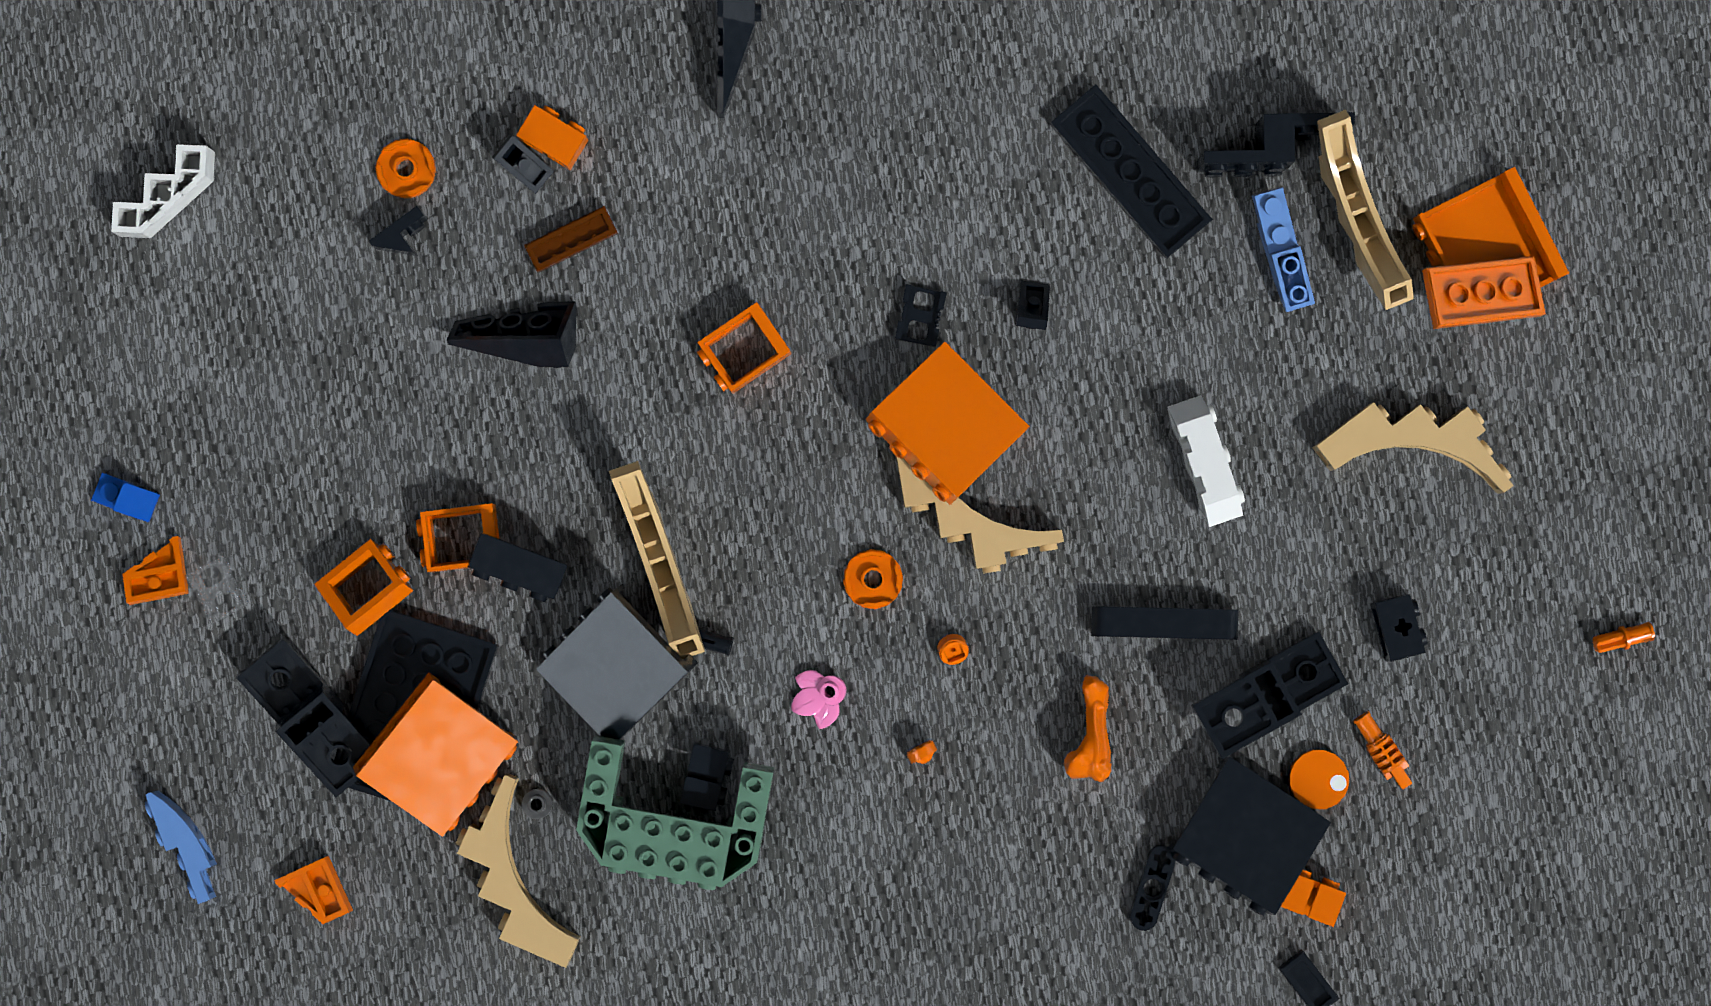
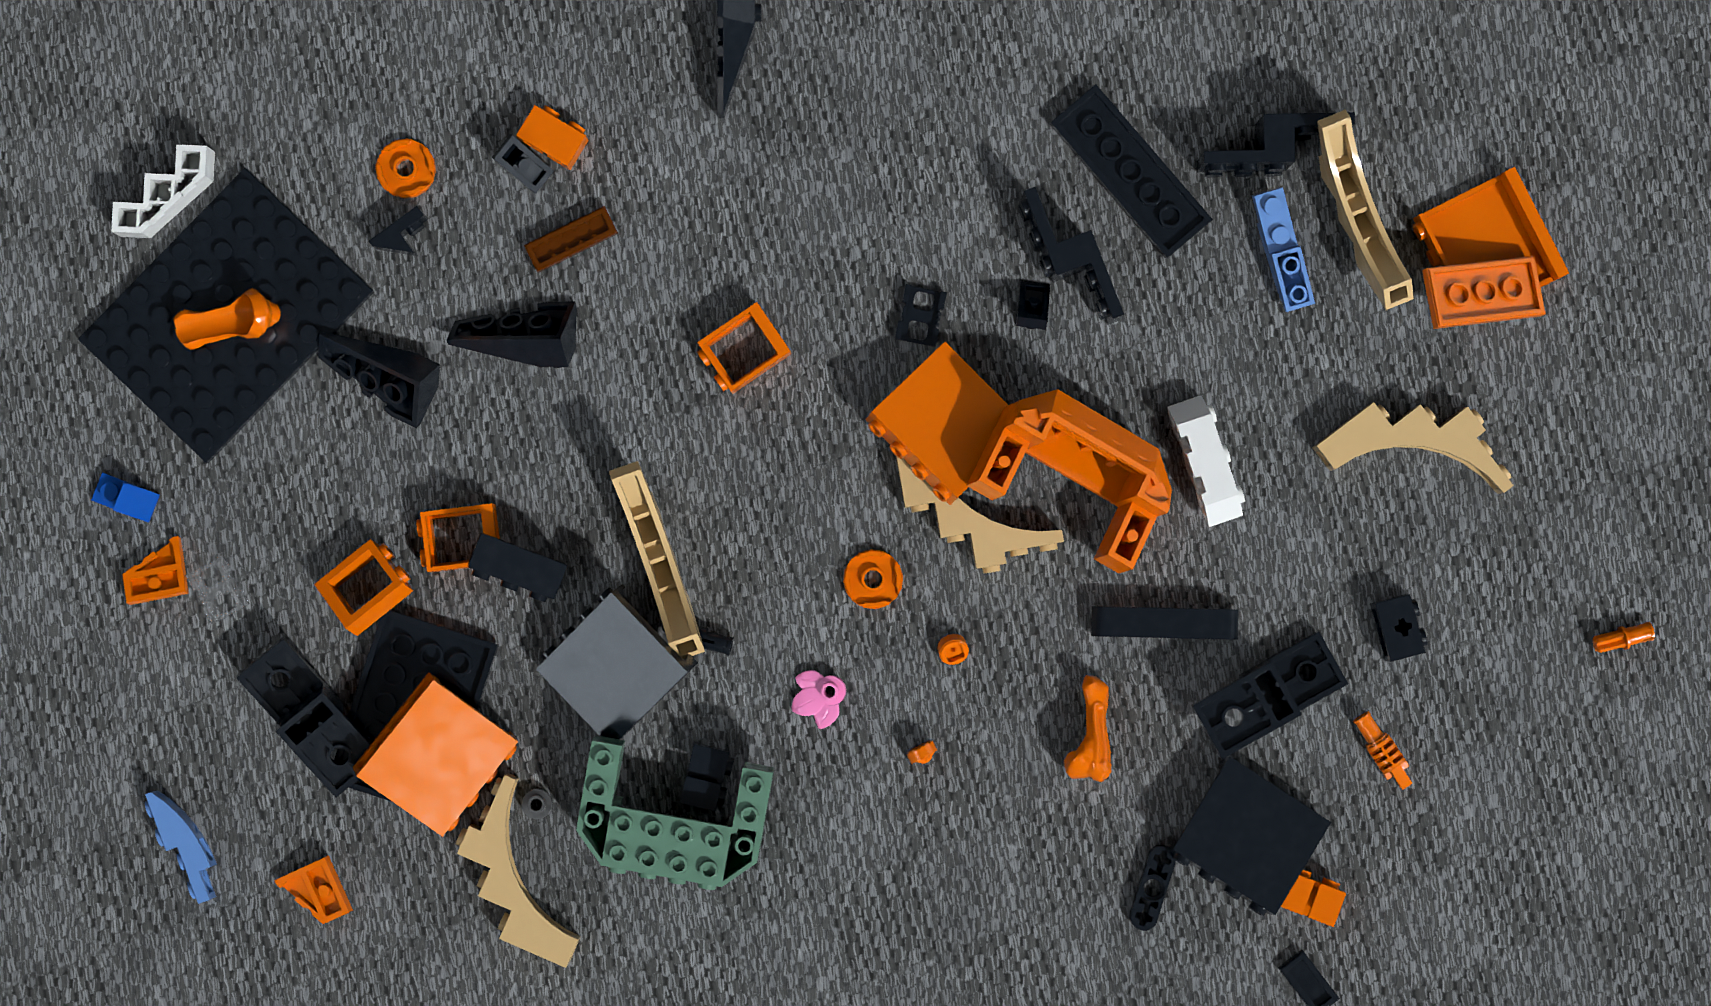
orange tile [1288,749,1349,809] -> none
none -> black plate [78,168,374,463]
none -> orange hair [173,288,281,350]
none -> black wedge [318,332,440,428]
none -> orange wedge [966,389,1172,574]
none -> black bracket [1018,187,1124,325]

